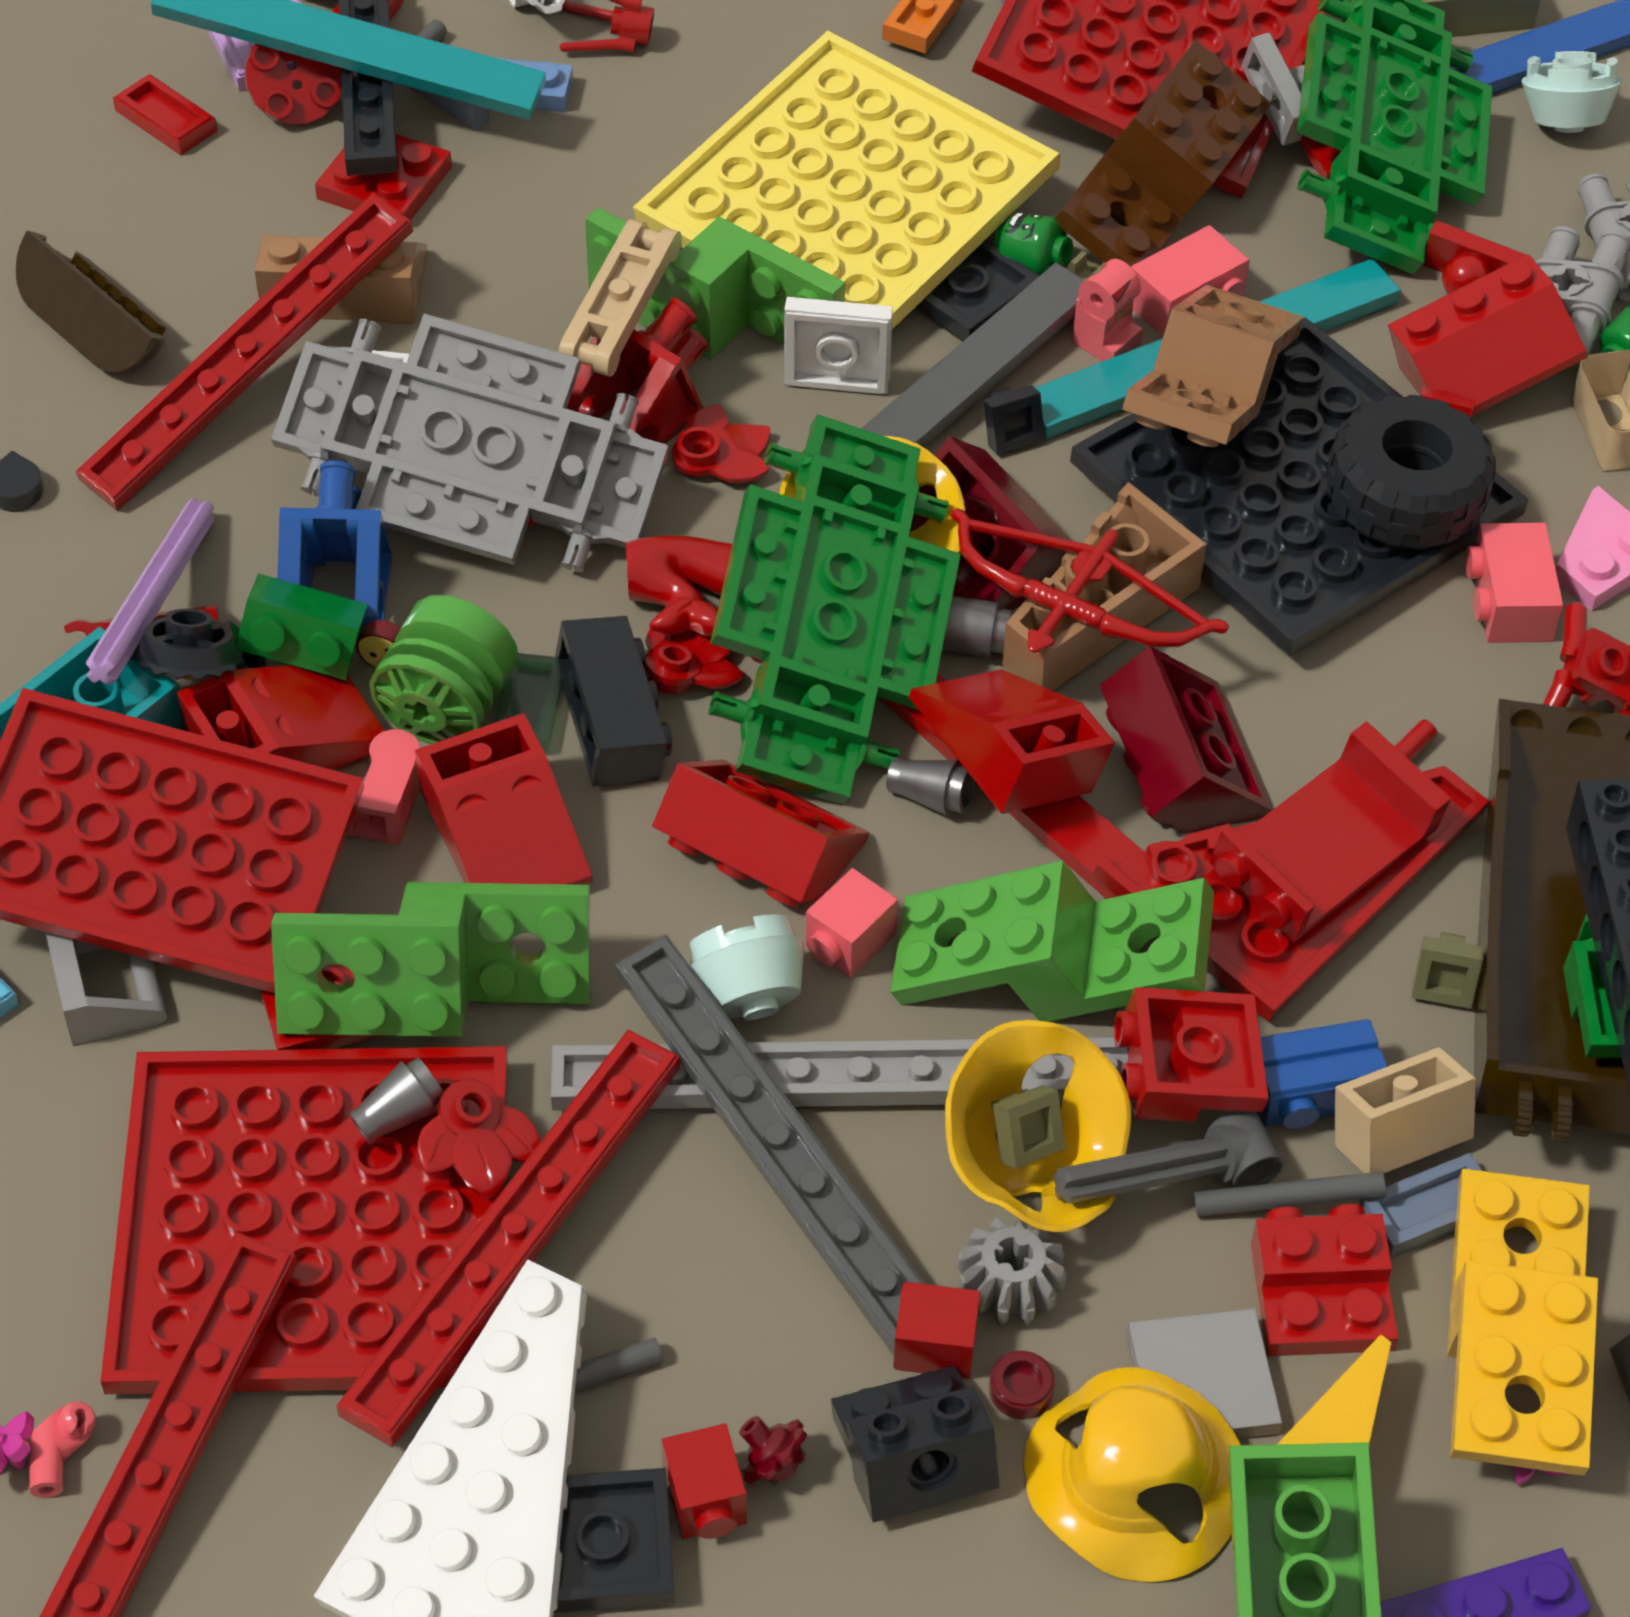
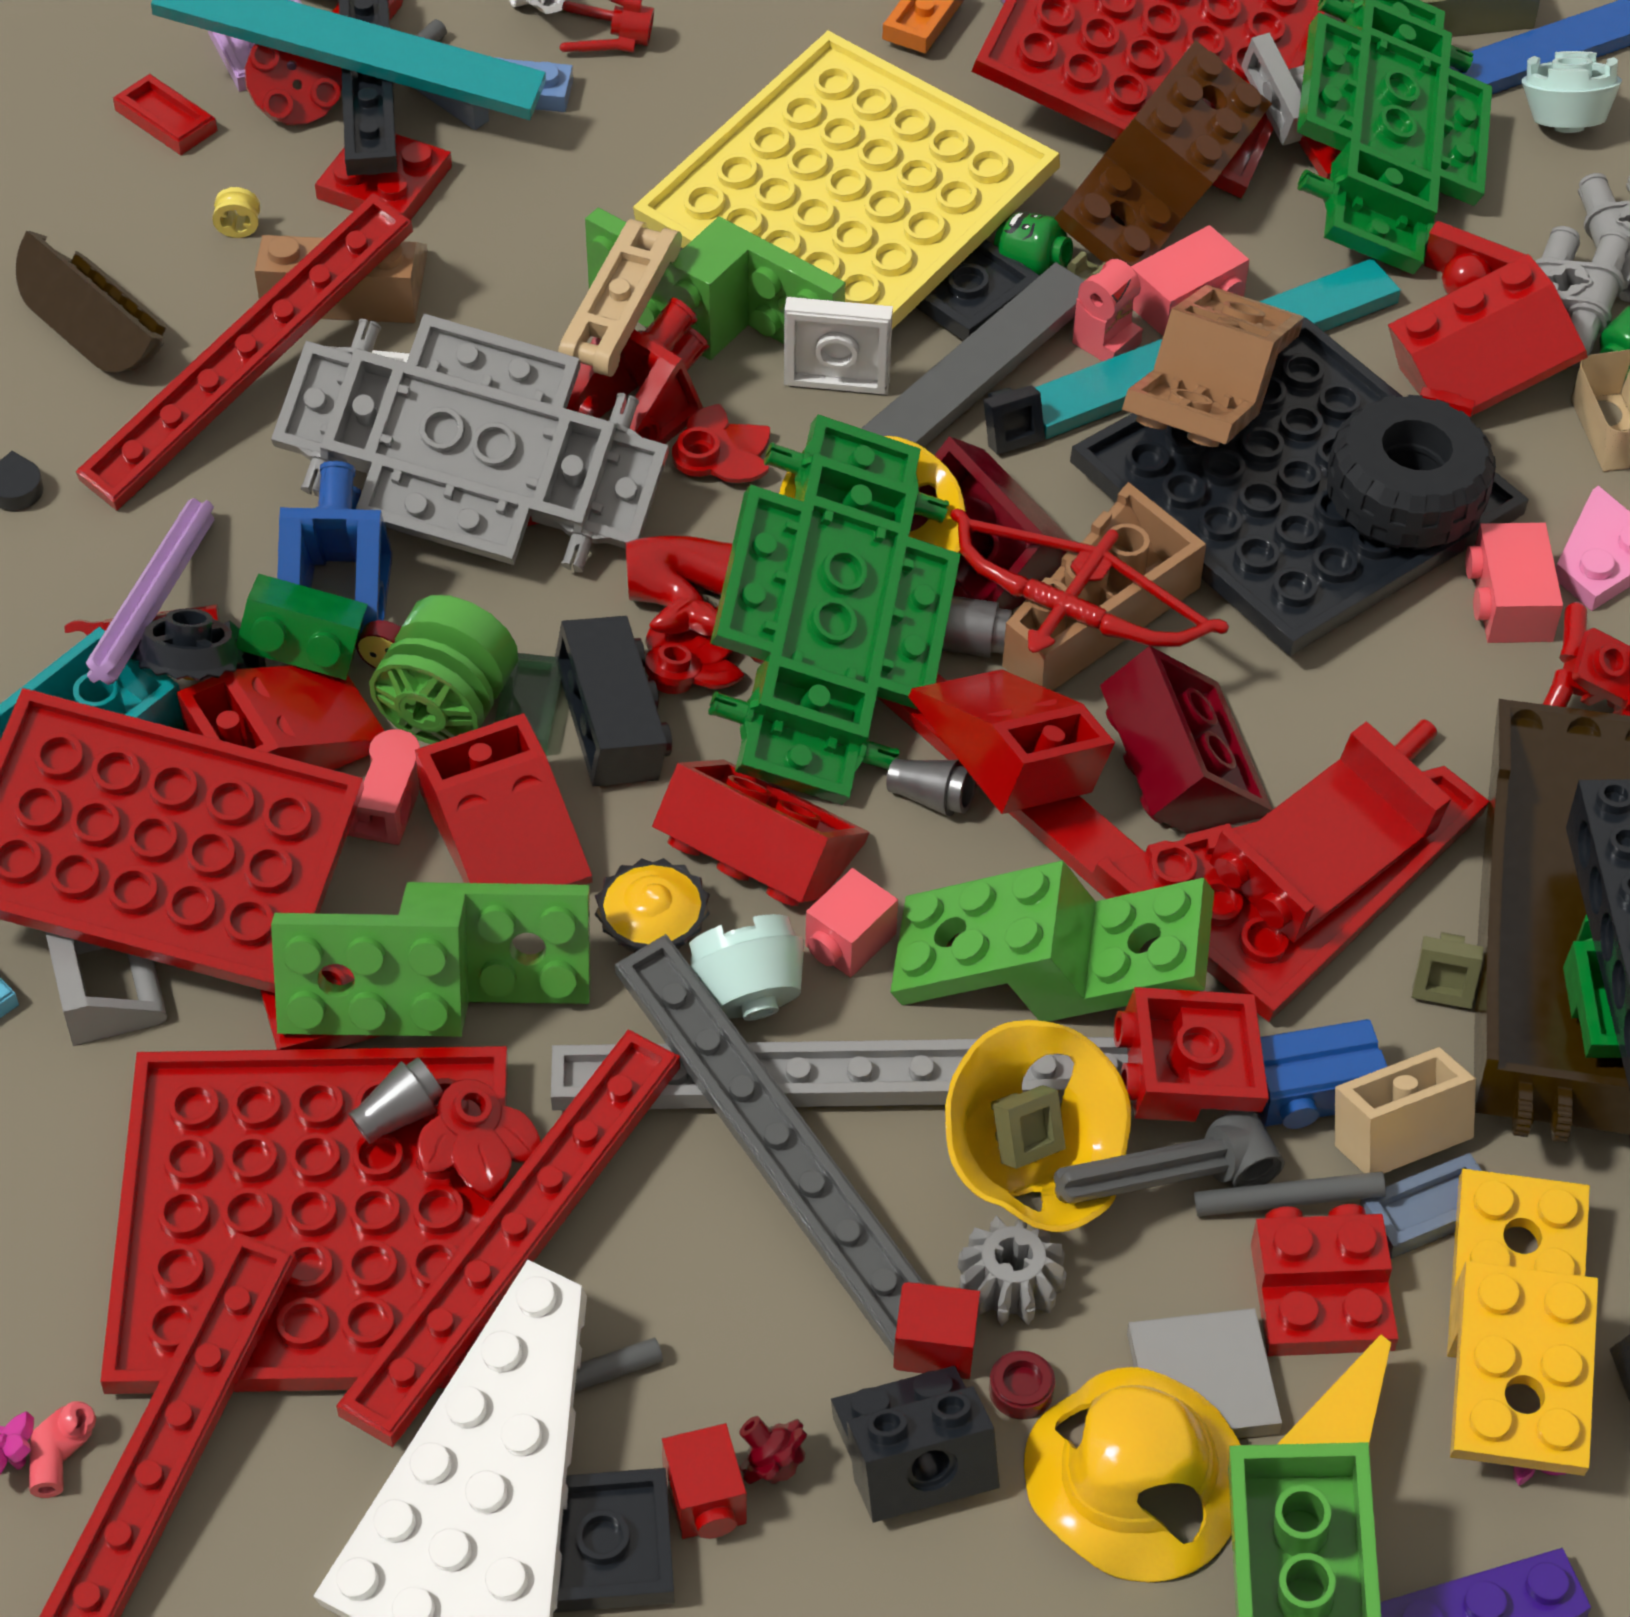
none -> light yellow bush [212,187,260,238]
none -> yellow piece [594,858,710,953]

